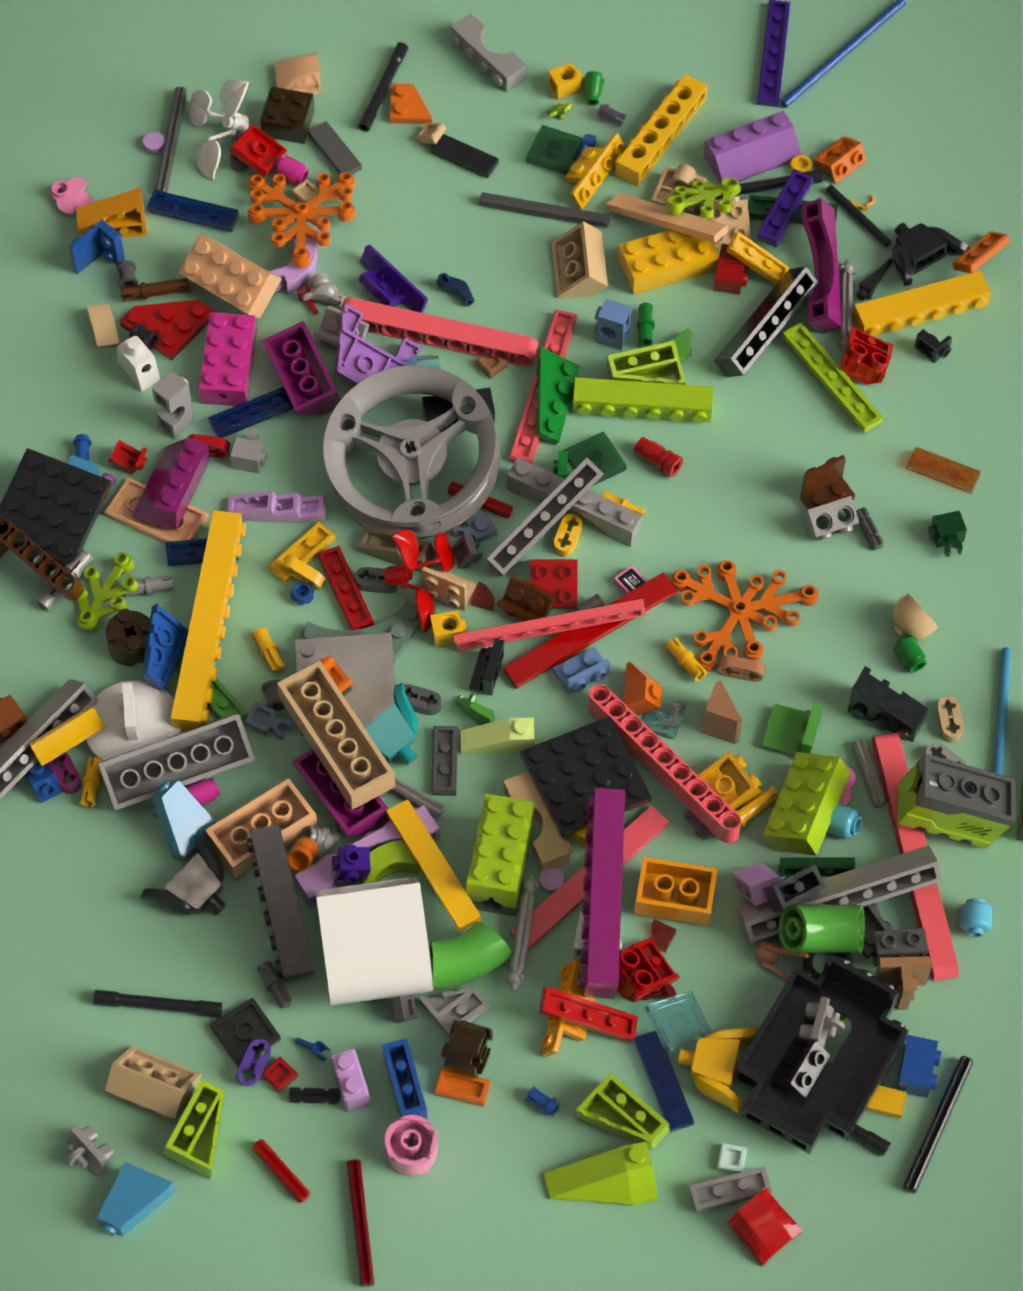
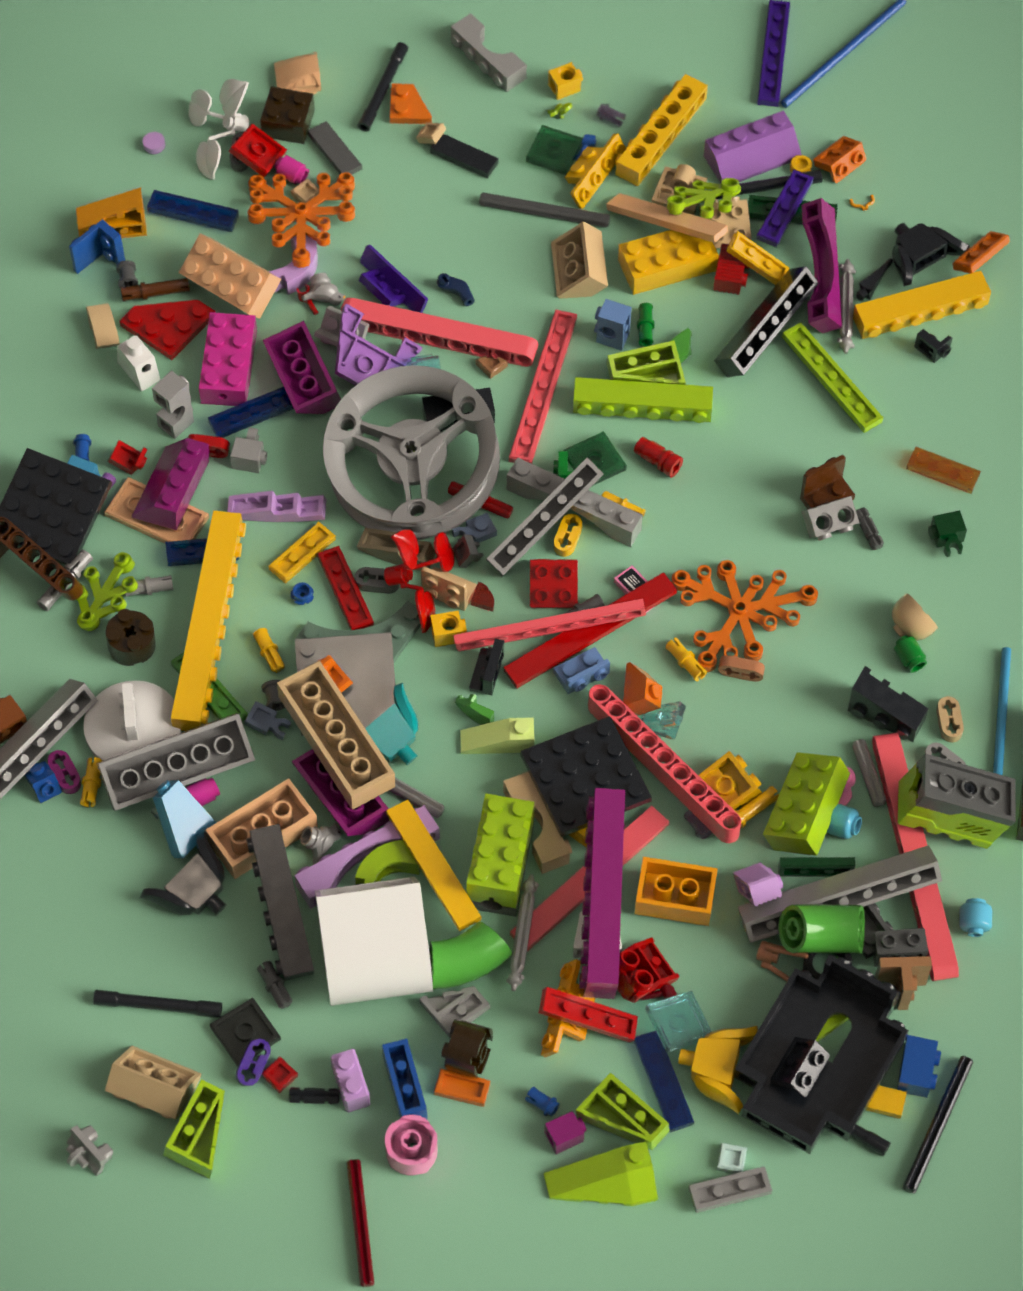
yellow tile [29,705,105,766] -> none
bright pink plate [50,178,93,215] -> none
dark azure slope [96,1162,175,1236] -> none
black bush [129,323,159,350] -> none
blue wing [142,604,189,690] -> none
dark grey axle [155,86,187,196] -> none
red axle [252,1139,310,1203] -> none
yellow beam [281,555,325,590] -> none
orange wheel [287,837,318,871] -> none
blue hand [295,1038,331,1061] -> none
dark purple brick [332,844,371,883] -> none
dark grey tile [384,994,418,1023] -> none
dark grey beam [404,684,441,715] -> none
dark grey tile [432,726,458,796] -> none
reddish brown bracket [497,575,555,622] -> none
green wing [535,347,580,445] -> none
lavender tile [539,867,564,894] -> none
green cone [583,71,604,105] -> none
clear red tile [651,919,677,954] -> none
medium nougat slope [702,680,742,744] -> none
red slope [727,1188,802,1266] -> none
bright green bracket [762,702,823,756] -> none
black brick [763,864,826,912] -> none
light grey hips [799,997,845,1048] -> none
black bar [826,184,892,247] -> none
red slope [840,325,893,385] -> none
none -> magenta brick [544,1111,586,1155]

